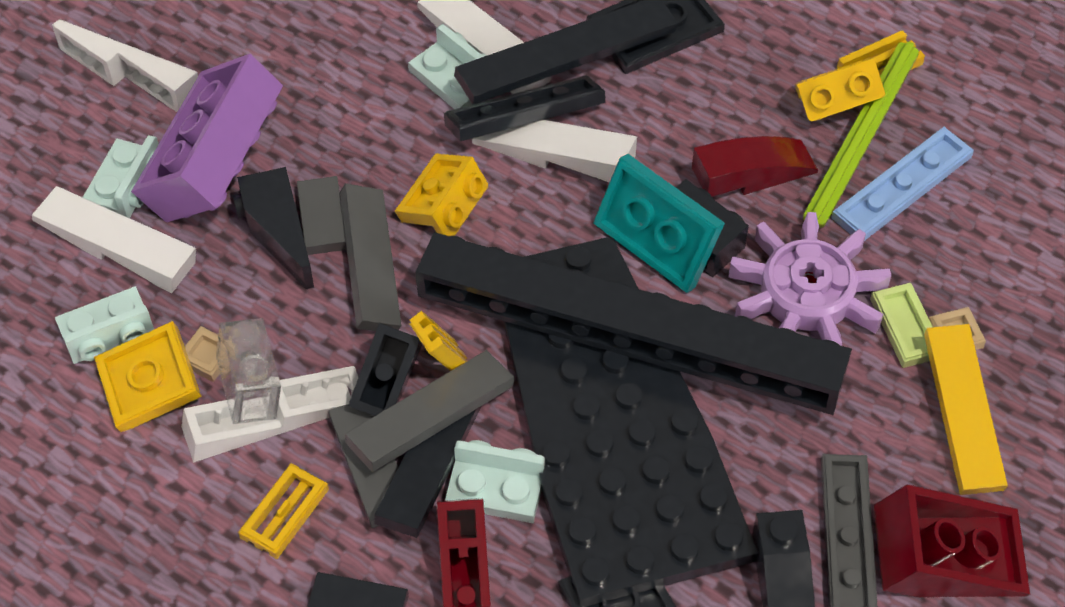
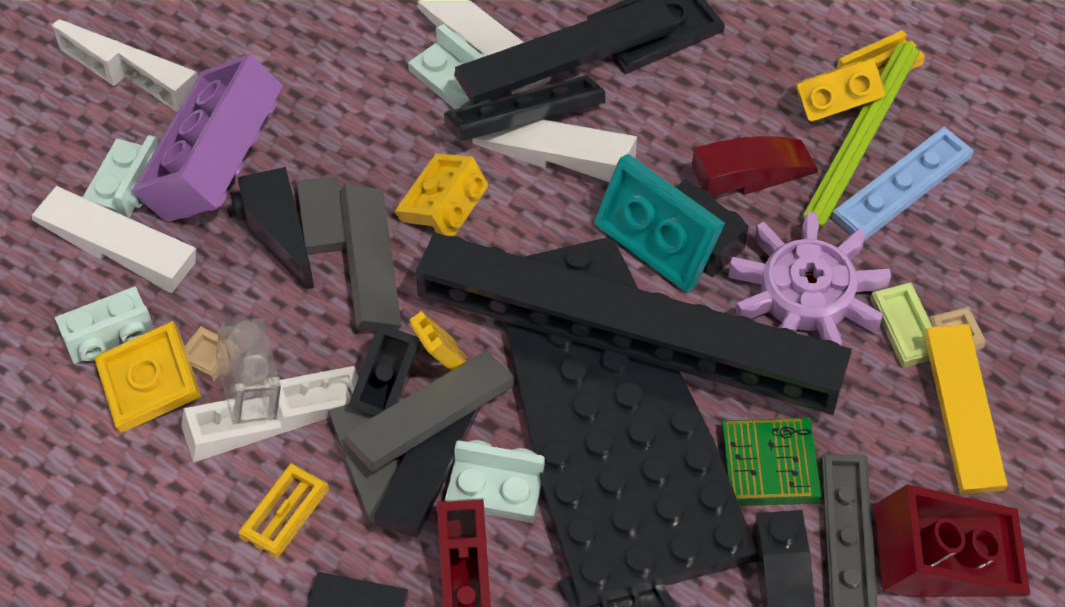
none -> green tile [721,418,821,506]

